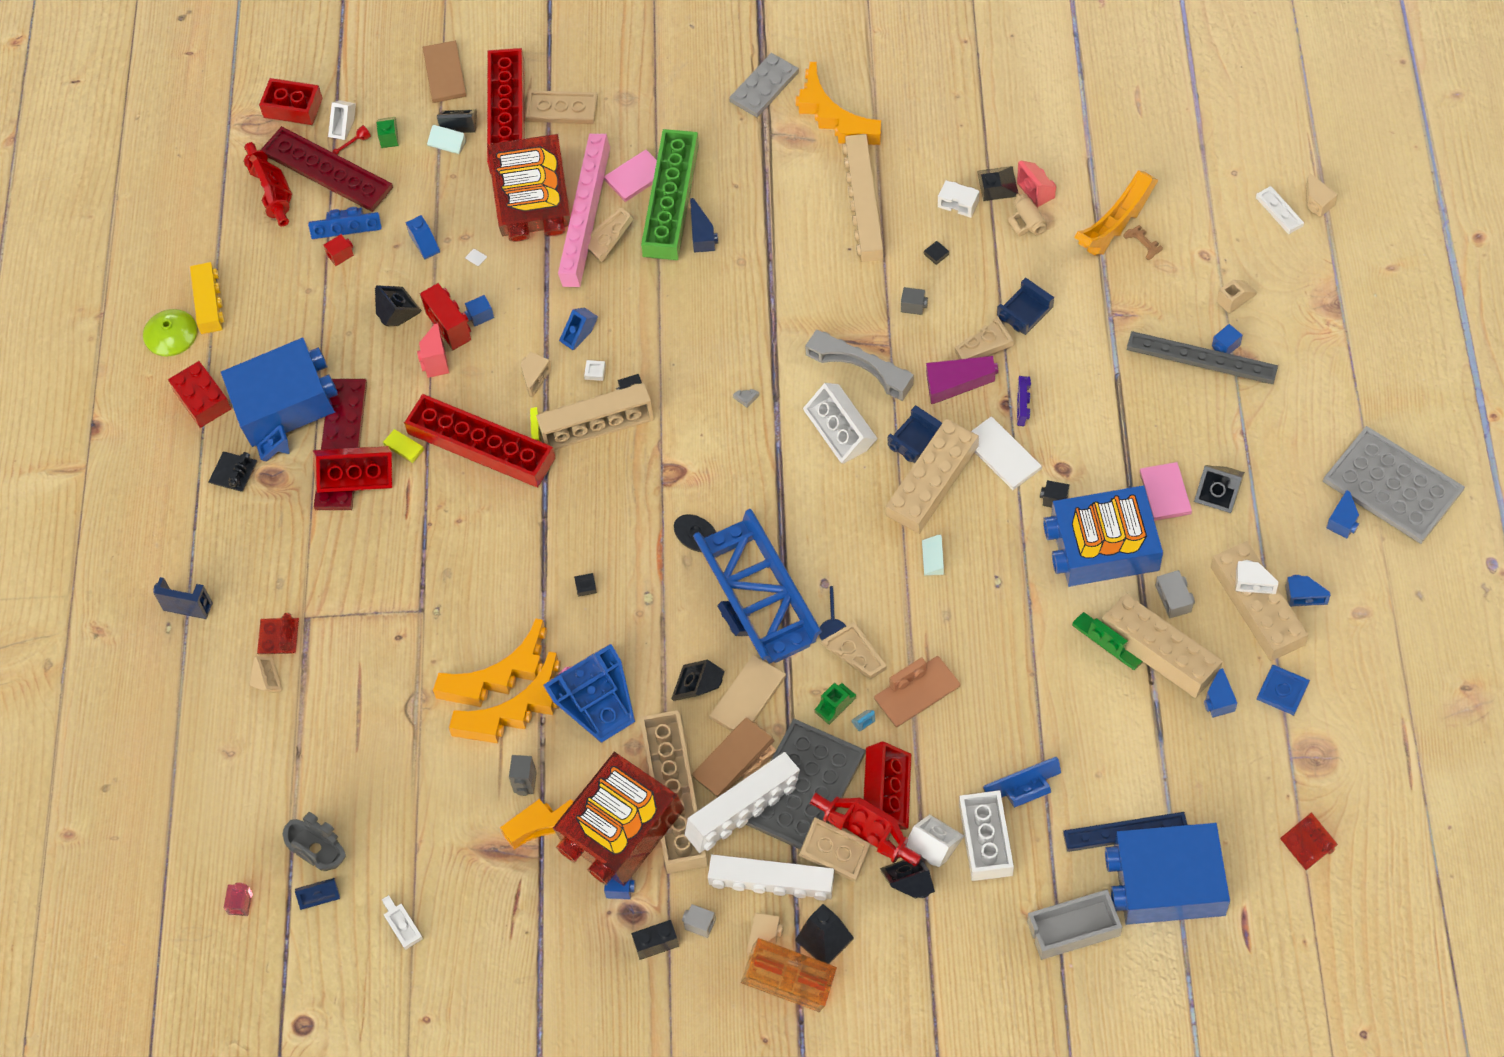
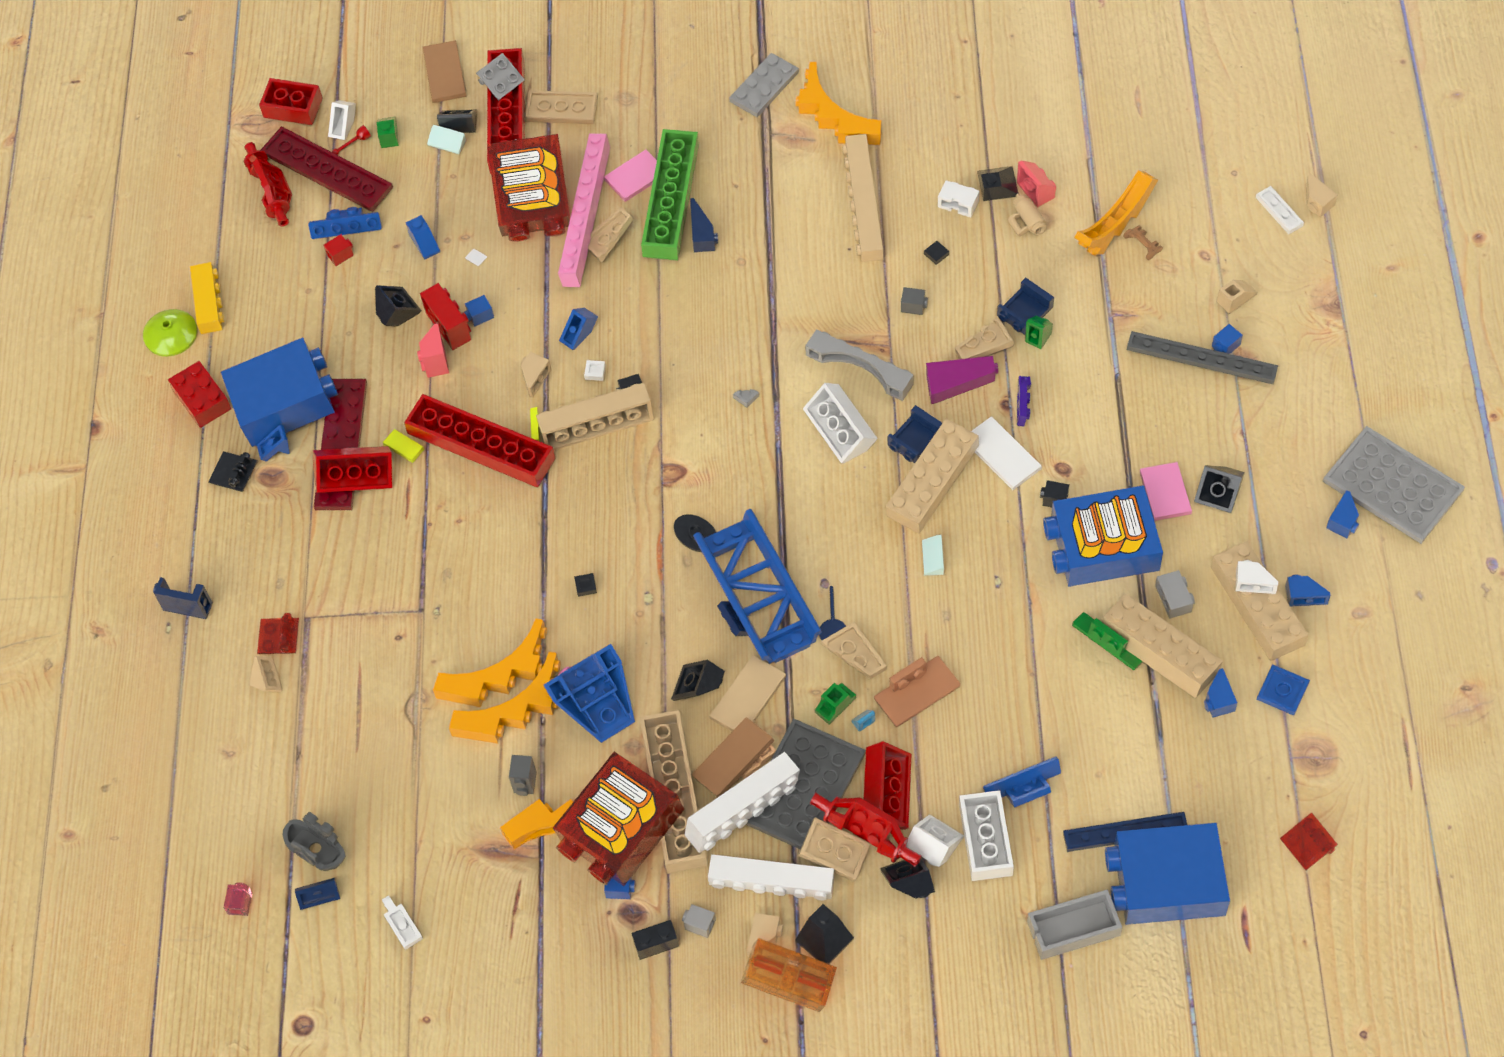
none -> light grey hinge [476,53,525,100]
none -> green slope [1025,316,1053,349]

